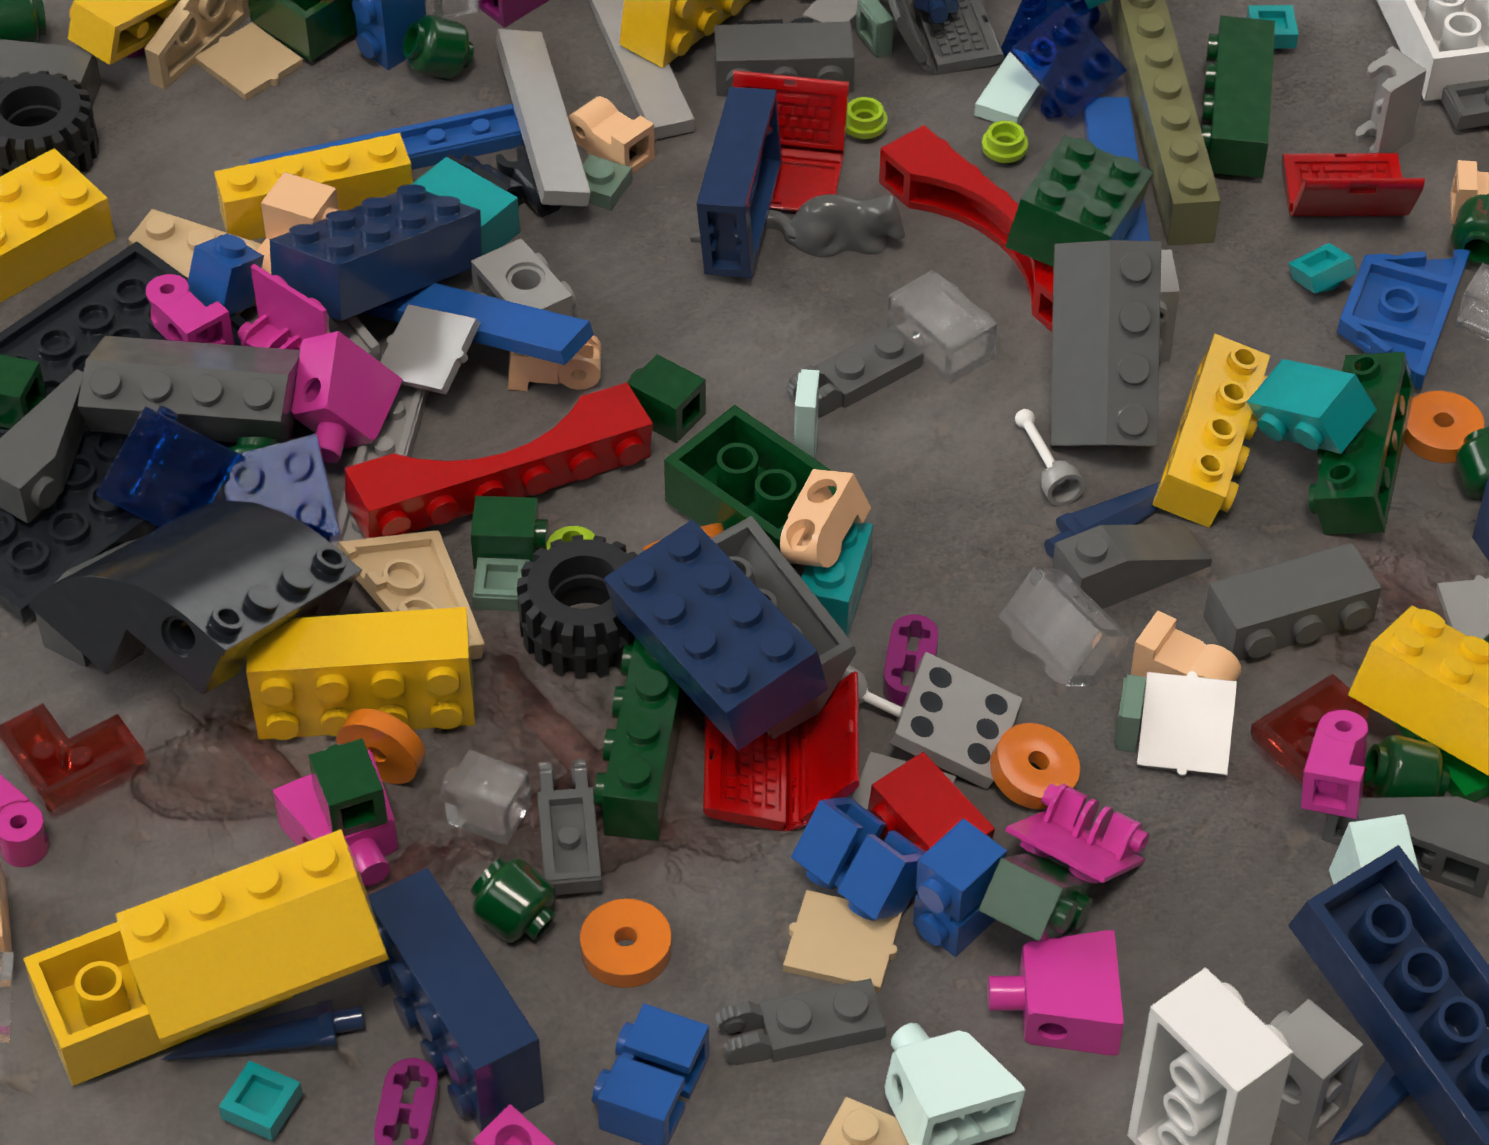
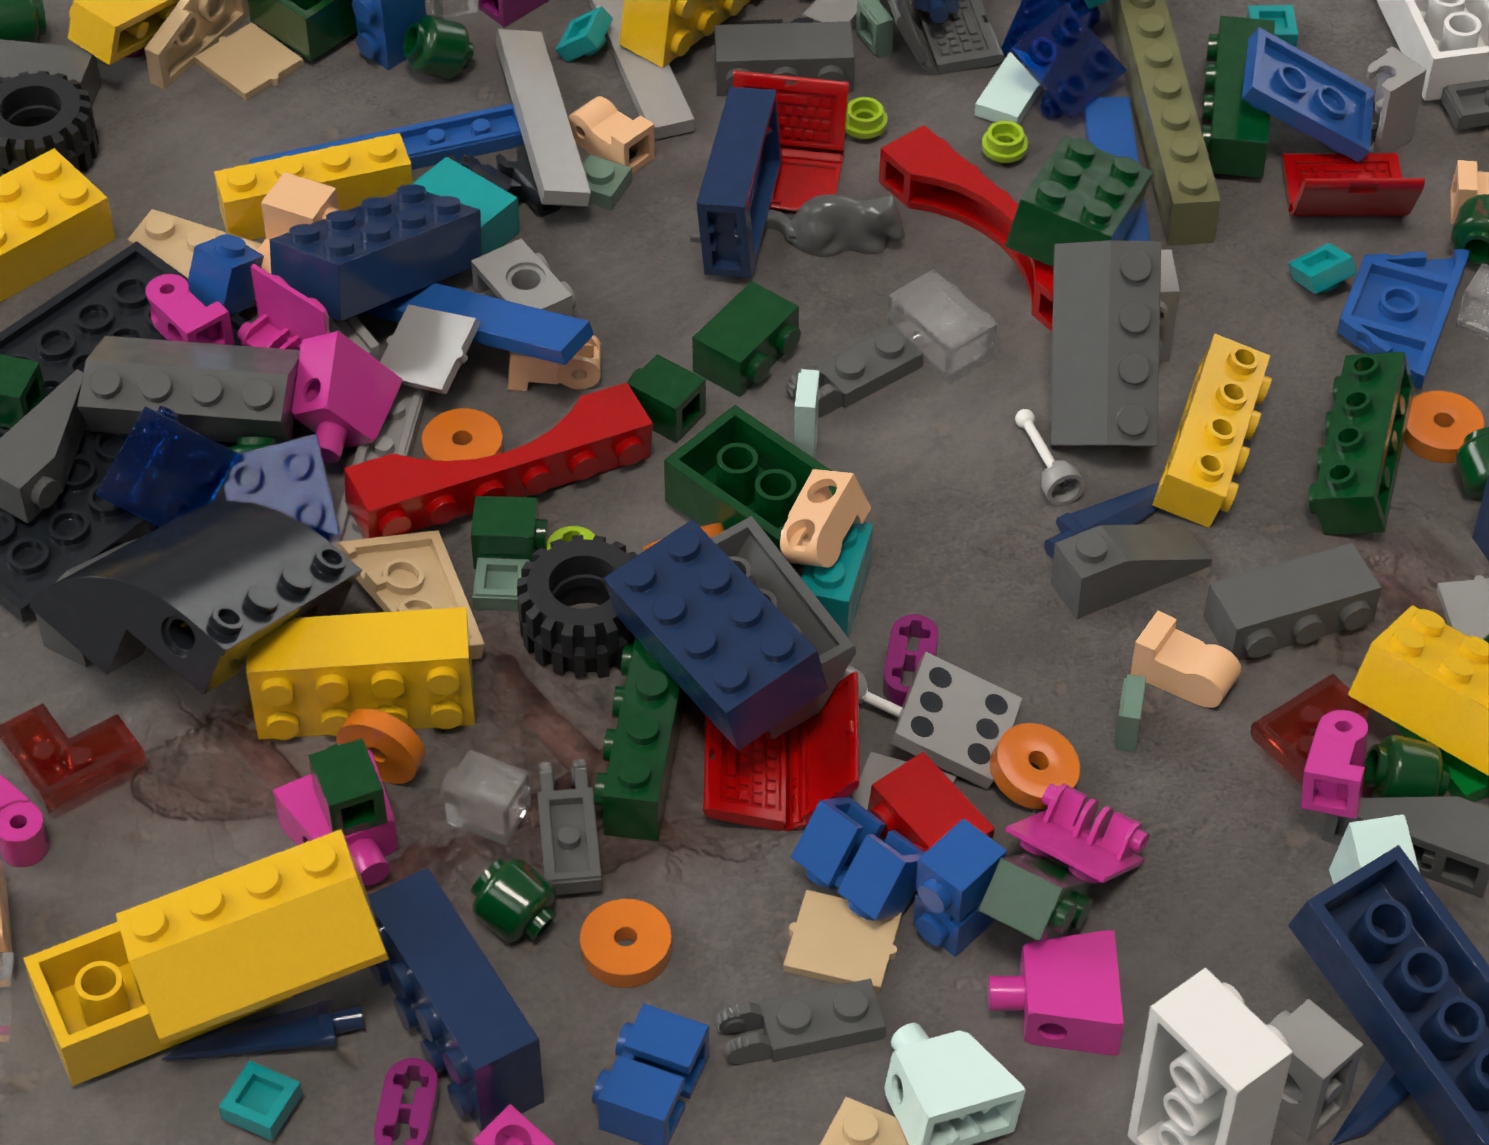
clear brick [998,567,1131,687] -> none
piece [1137,671,1237,777] -> none
teal brick [1247,359,1377,454] -> none
none -> orange piece [422,408,504,461]
none -> teal plate [556,6,613,62]
none -> dark green brick [692,281,801,397]
none -> blue plate [1242,27,1374,162]

